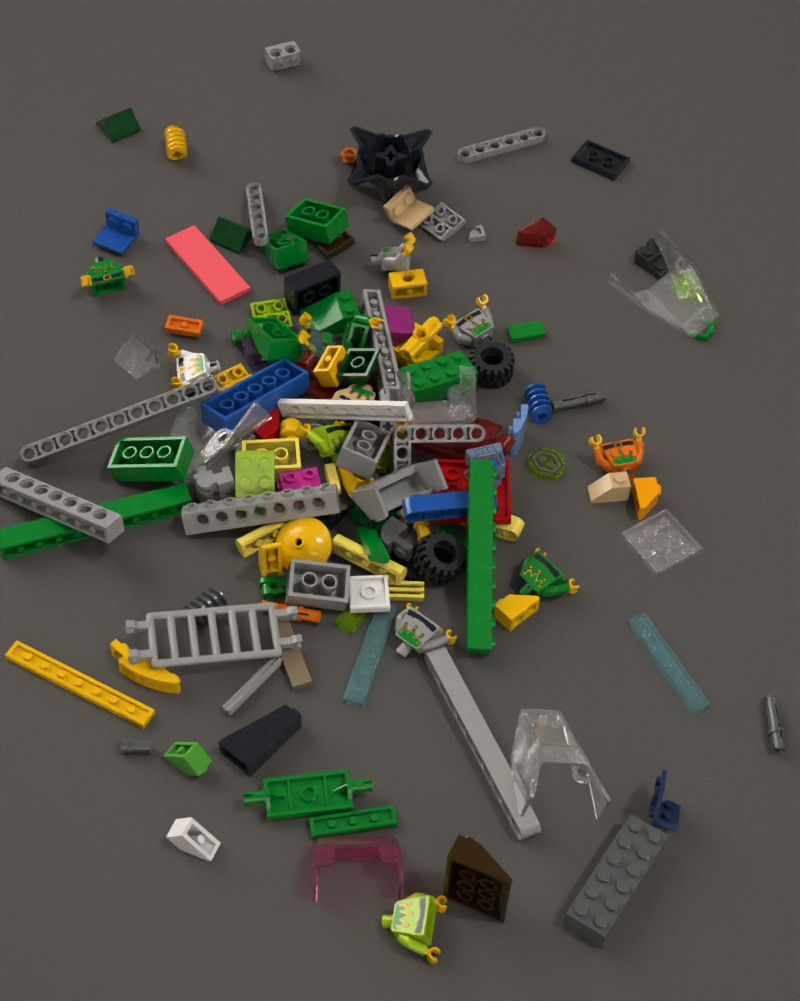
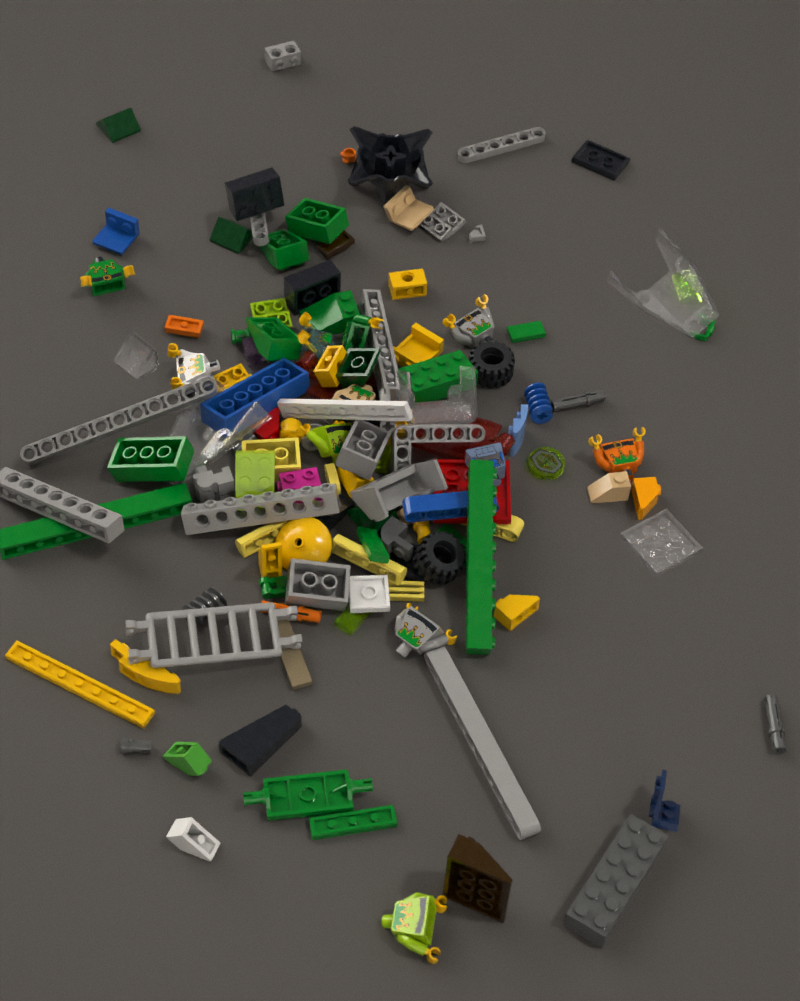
yellow piece [164,125,188,160] -> none
coral tile [165,225,250,305] -> none
light grey axle [222,657,282,715] -> none
clear pink windscreen [312,835,403,902] -> none
clear light blue tile [342,604,398,707] -> none
light grey torso [371,232,416,270] -> none
magenta slope [384,306,415,347] -> none
yellow piece [399,316,442,362] -> none
clear windscreen [510,708,612,820] -> none
clear red slope [516,217,557,248] -> none
green torso [518,548,580,598] -> none
clear light blue tile [627,612,711,715] -> none
pearl dark grey plate [634,237,683,281] -> none
none -> black brick [225,167,285,221]

